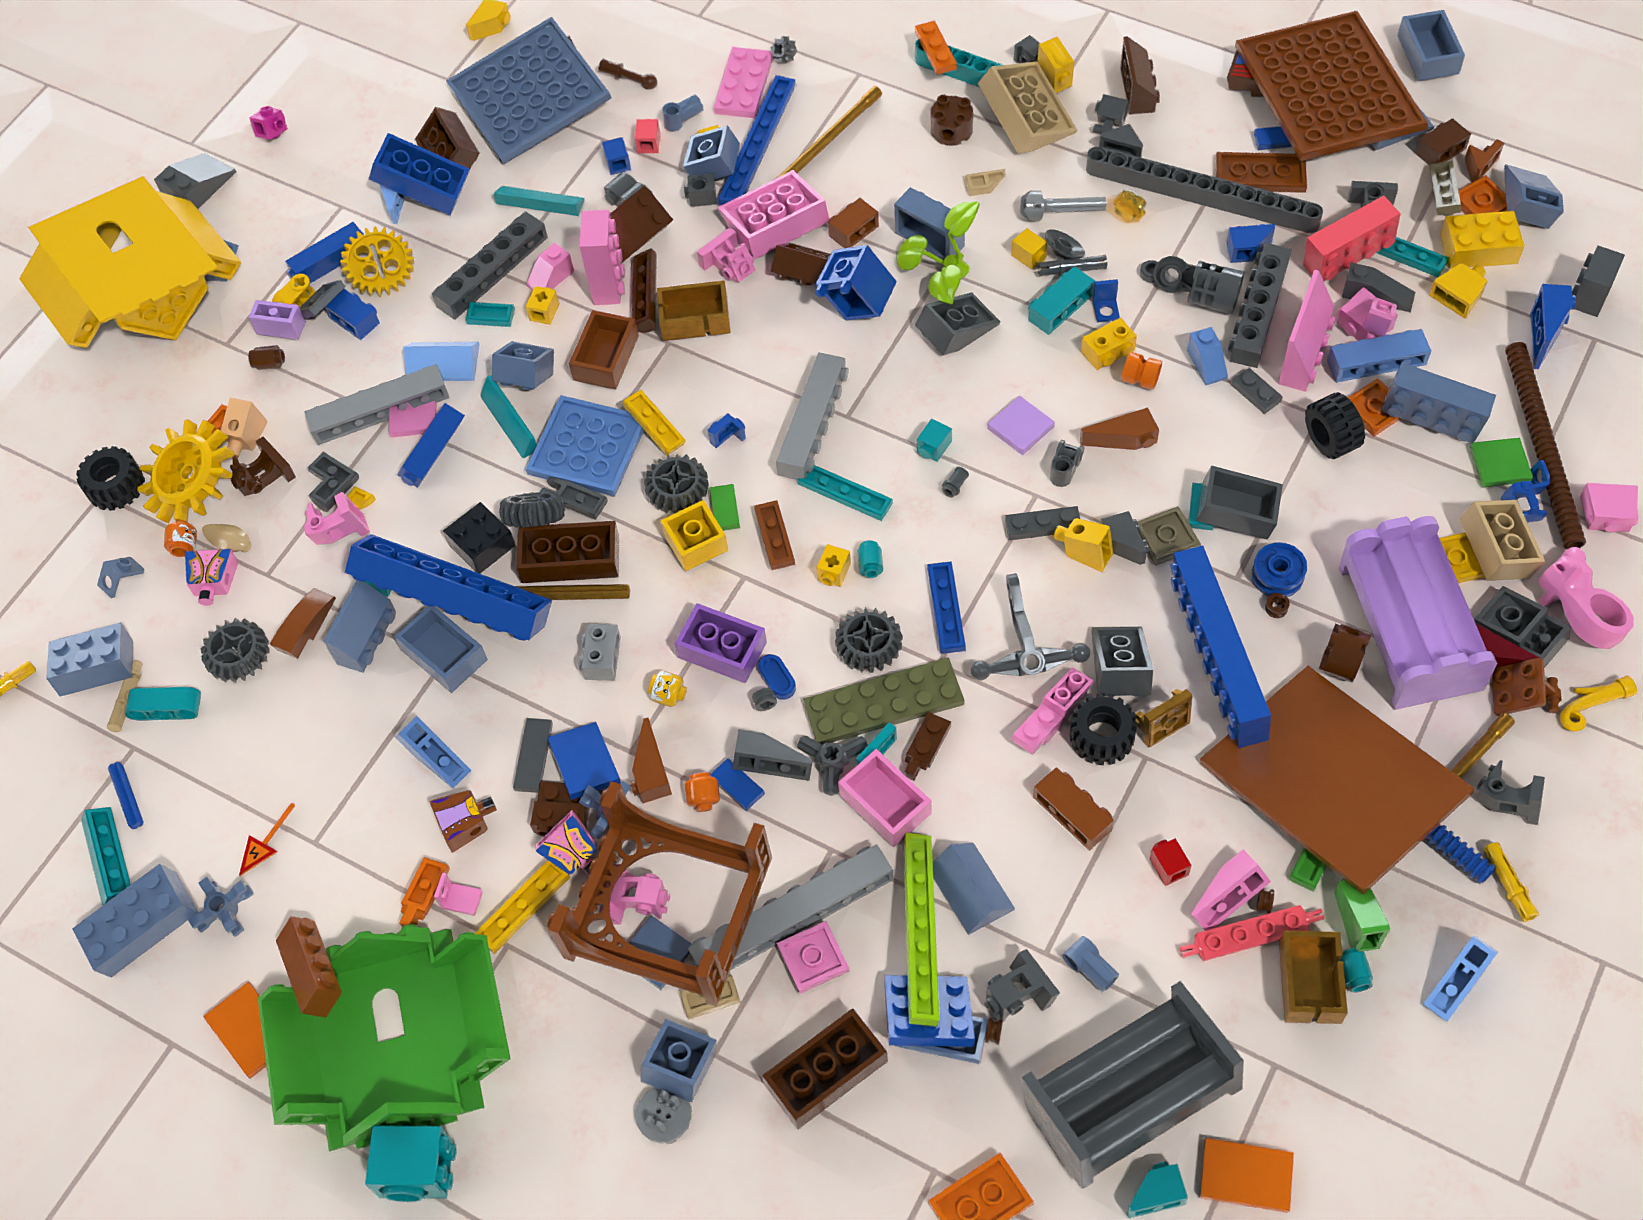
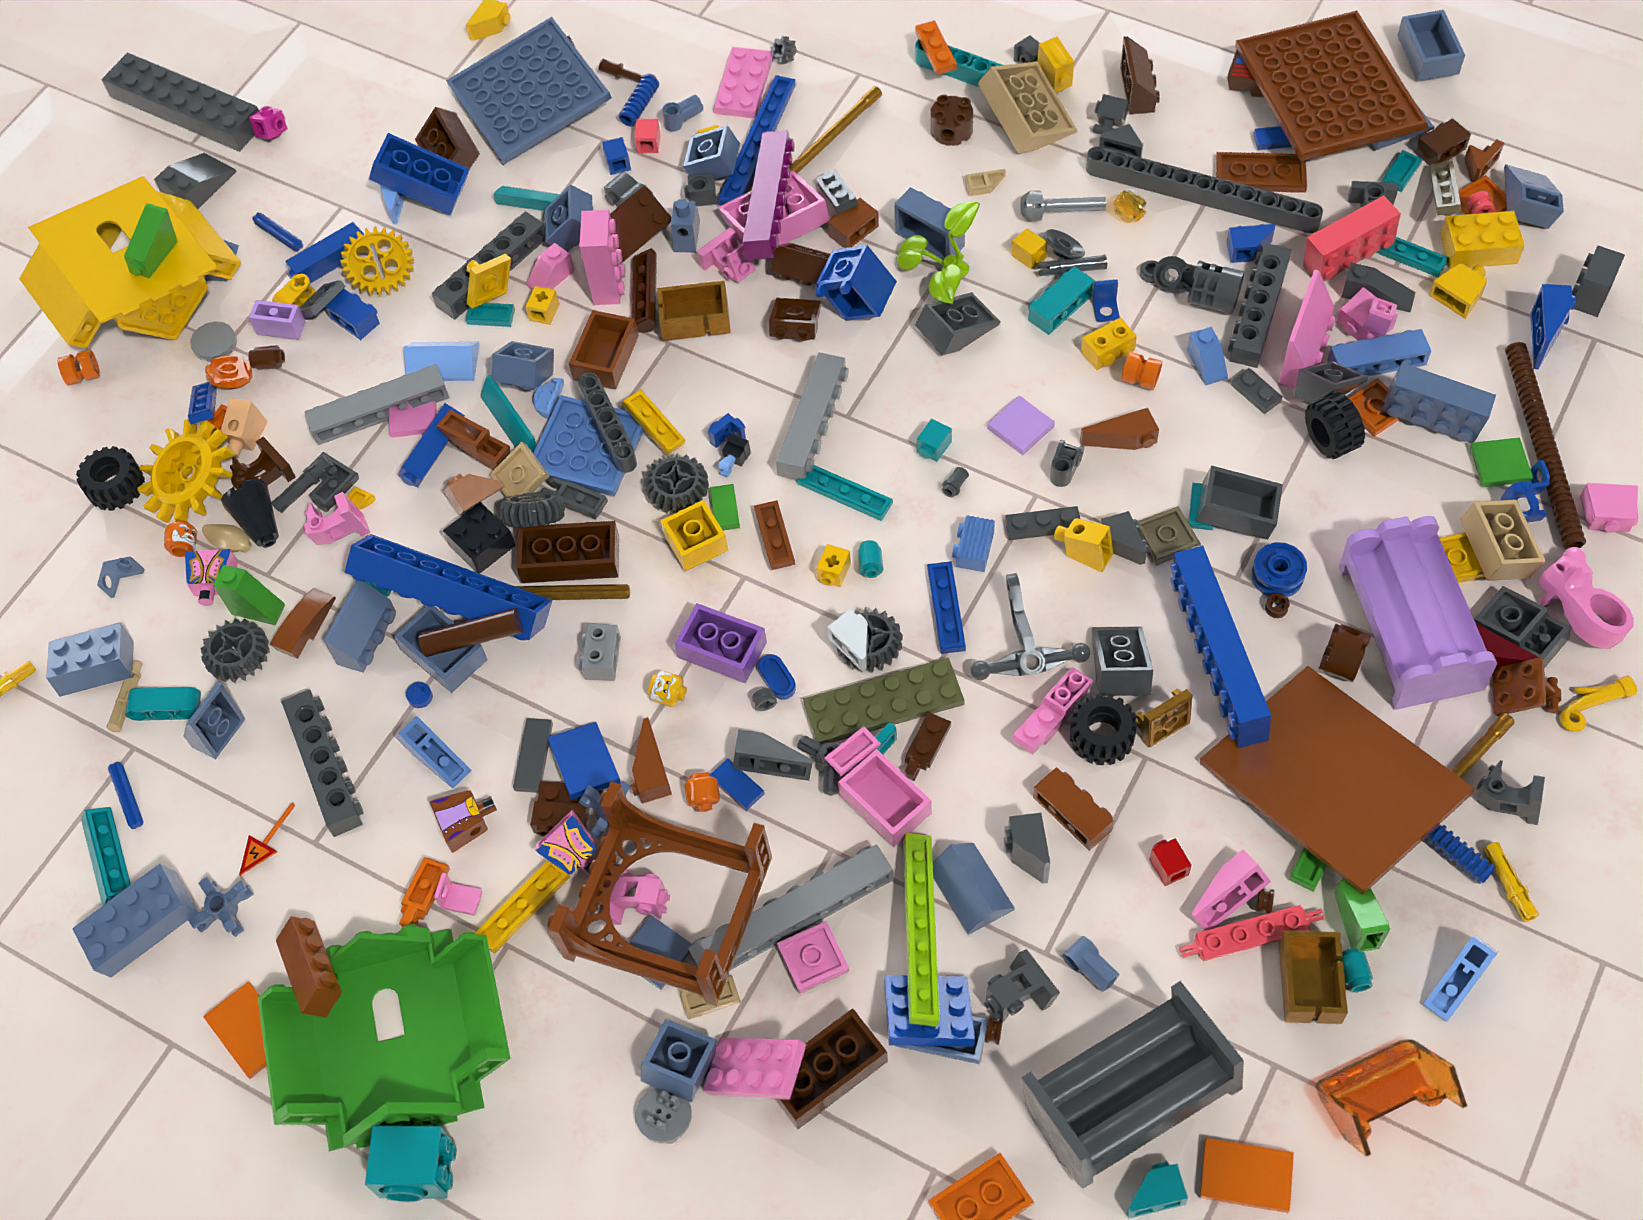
none -> orange wheel [57,349,100,386]
none -> dark grey brick [101,52,259,152]
none -> bright green slope [124,203,178,278]
none -> sand blue slope [183,683,245,760]
none -> blue tile [188,382,217,424]
none -> light grey tile [190,321,237,362]
none -> orange tile [205,355,252,389]
none -> bright green slope [213,565,285,626]
none -> black cone [221,479,279,548]
none -> blue axle [252,212,303,252]
none -> dark grey pin [271,454,334,513]
none -> dark grey brick [281,689,364,837]
none -> blue tile [406,682,433,708]
none -> reddish brown brick [419,608,523,657]
none -> dark orange slope [437,409,511,470]
none -> nougat slope [443,473,505,515]
none -> yellow tile [466,254,511,309]
none -> tan tile [490,442,549,498]
none -> light blue tile [533,378,564,419]
none -> sand blue brick [545,184,593,252]
none -> dark grey beam [578,373,637,473]
none -> blue piece [618,74,660,126]
none -> sand blue torso [671,199,700,253]
none -> bright pink plate [703,1038,807,1099]
none -> black piece [718,433,751,477]
none -> brick [742,130,795,260]
none -> reddish brown plate [769,298,821,341]
none -> plate [815,170,859,214]
none -> bright pink tile [824,726,881,776]
none -> white slope [827,609,868,672]
none -> medium blue brick [952,515,995,572]
none -> dark grey slope [1004,813,1050,884]
none -> dark grey slope [1294,361,1368,404]
none -> clear orange windscreen [1315,1039,1468,1157]
none -> teal tile [1382,150,1423,193]
none -> coral wheel [1467,191,1495,214]

